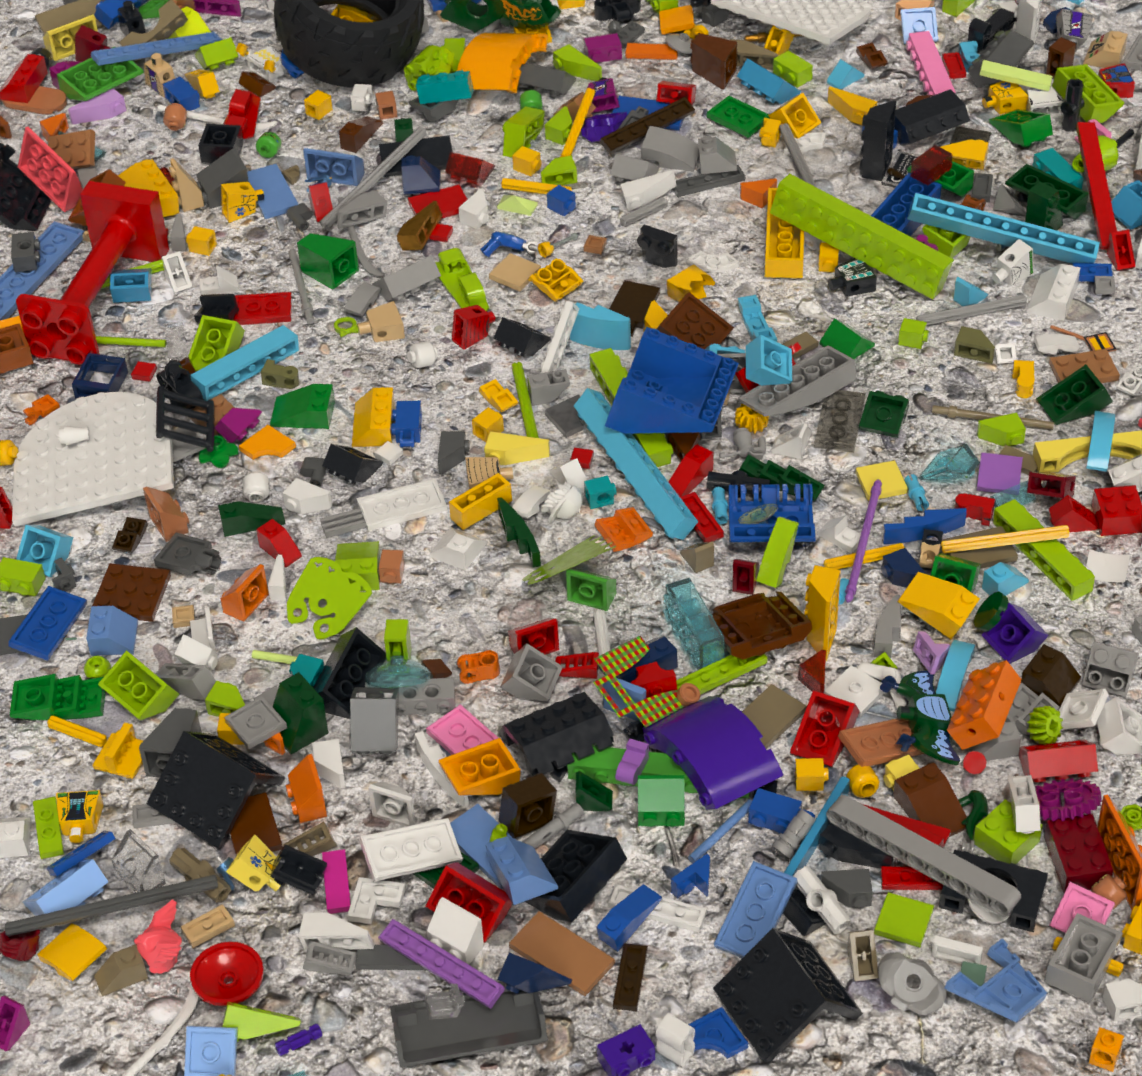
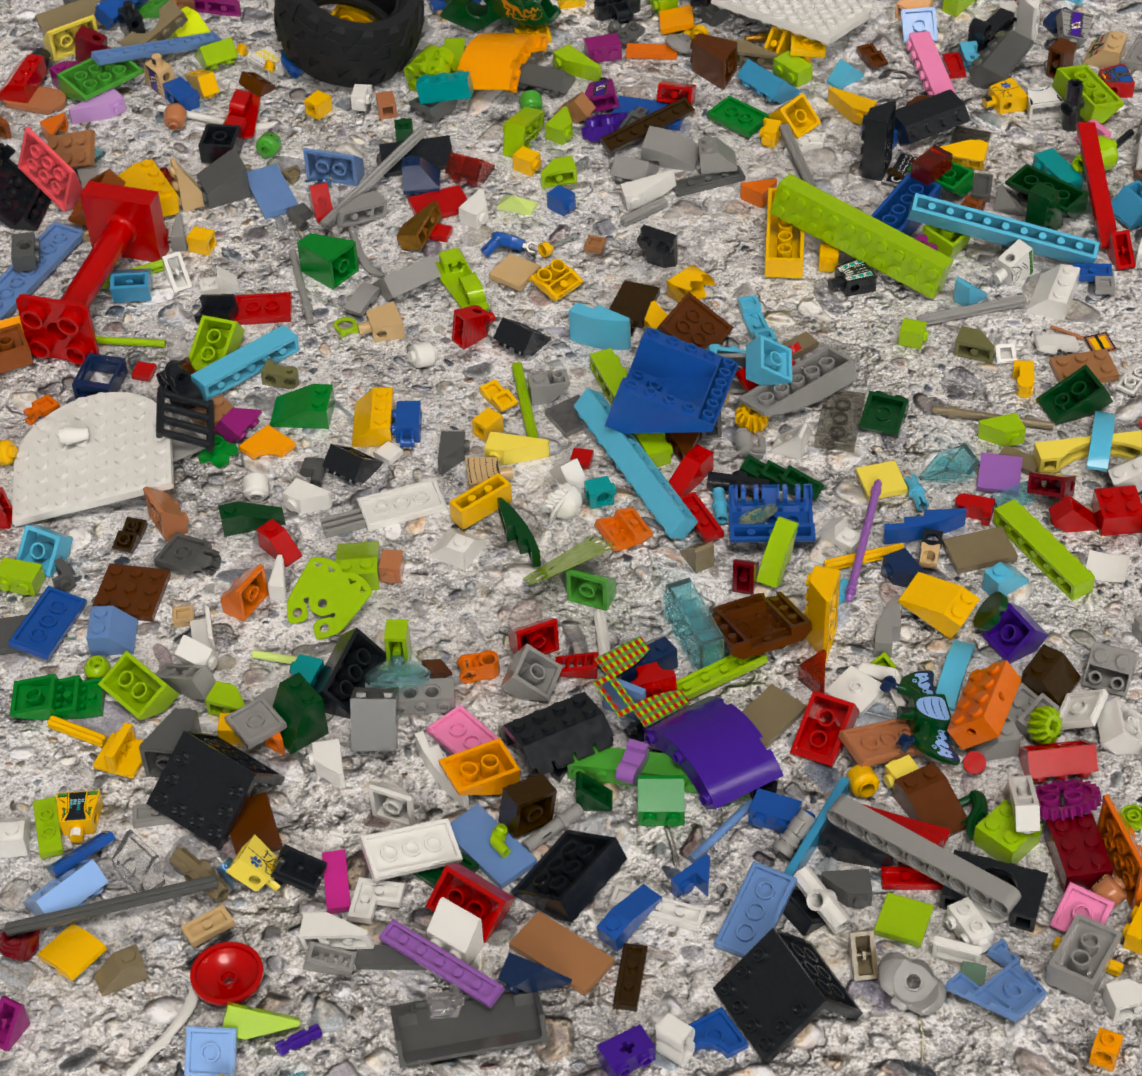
coral helmet [134,899,182,974] -> none
yellow torso [221,182,264,223] -> none
dark tan slope [283,822,337,856] -> none
orange slope [285,754,327,823] -> none
reddish brown slope [339,116,383,153] -> none
medium blue slope [485,836,558,905] -> none
yellow axle [501,178,572,194] -> none
white slope [512,486,551,519] -> none
white plate [540,301,579,373] -> none
yellow axle [560,88,595,157] -> none
nougat tile [677,683,700,706] -> none
white tile [686,251,739,272] -> none
yellow brick [795,758,828,791] -> none
green slope [819,318,875,359] -> none
lavender slope [913,631,950,674] -> none
green slope [930,553,981,593] -> none
yellow axle [941,525,1070,553] -> none
yellowish green tile [980,60,1052,91] -> none
green slope [989,109,1053,147] -> none
none -> black piece [182,927,238,971]
none -> yellow tile [790,33,826,64]
none -> white brick [945,897,994,953]

